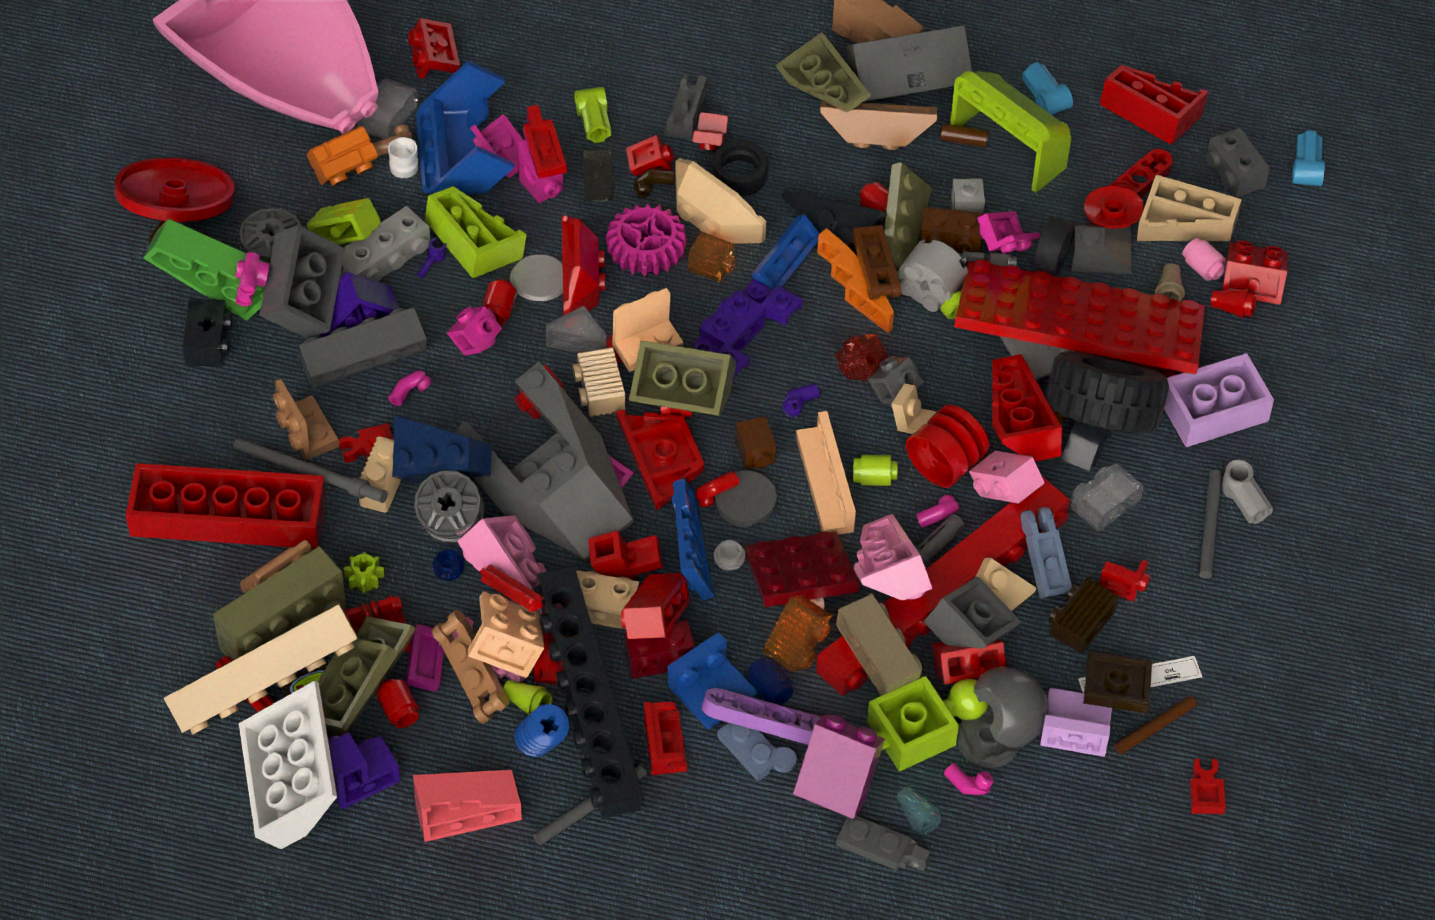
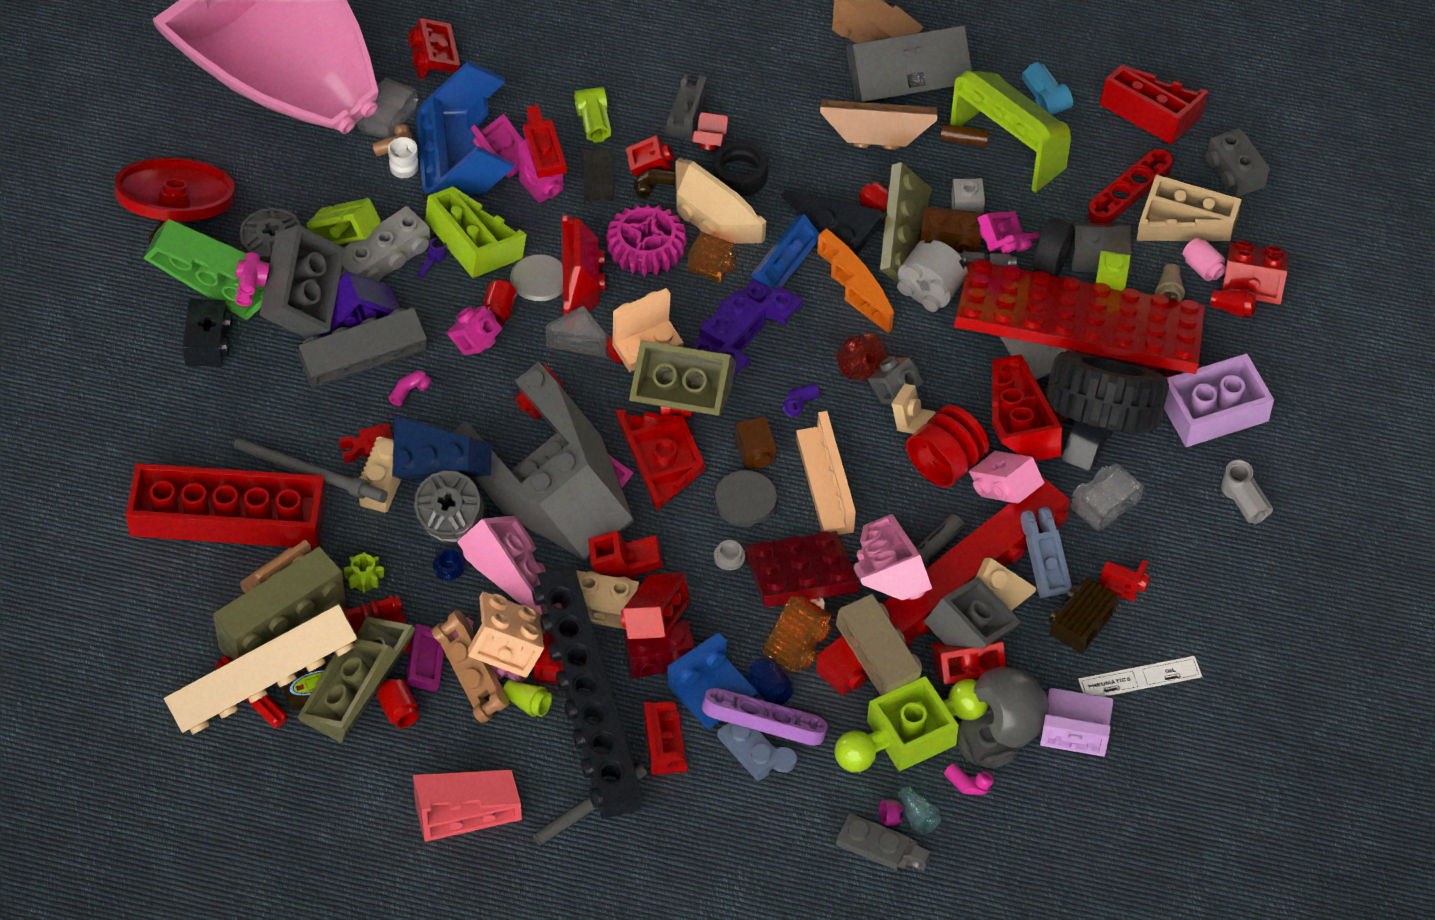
white slope [239,681,337,849] -> none
medium nougat bracket [273,379,339,461] -> none
orange brick [306,126,378,187] -> none
dark purple brick [328,732,400,810] -> none
red axle [480,565,543,612] -> none
blue piece [514,704,569,758] -> none
tan brick [572,347,625,417] -> none
blue wing [671,478,715,601] -> none
red arm [695,471,739,507] -> none
olive wedge [775,32,871,113] -> none
brick [793,714,885,819] -> none
reddish brown plate [852,225,901,300] -> none
lime brick [853,455,898,486] -> none
dark pink arm [916,495,959,528] -> none
lime tile [941,291,962,319] -> none
dark brown plate [1083,651,1152,713] -> none
red dish [1084,186,1144,229] -> none
reddish brown bar [1114,695,1197,755] -> none
red plate [1189,758,1226,814] -> none
dark grey bar [1199,470,1222,579] -> none
dark azure piece [1292,131,1325,187] -> none
none -> magenta hinge [879,800,905,826]
none -> lime brick [1096,251,1131,291]

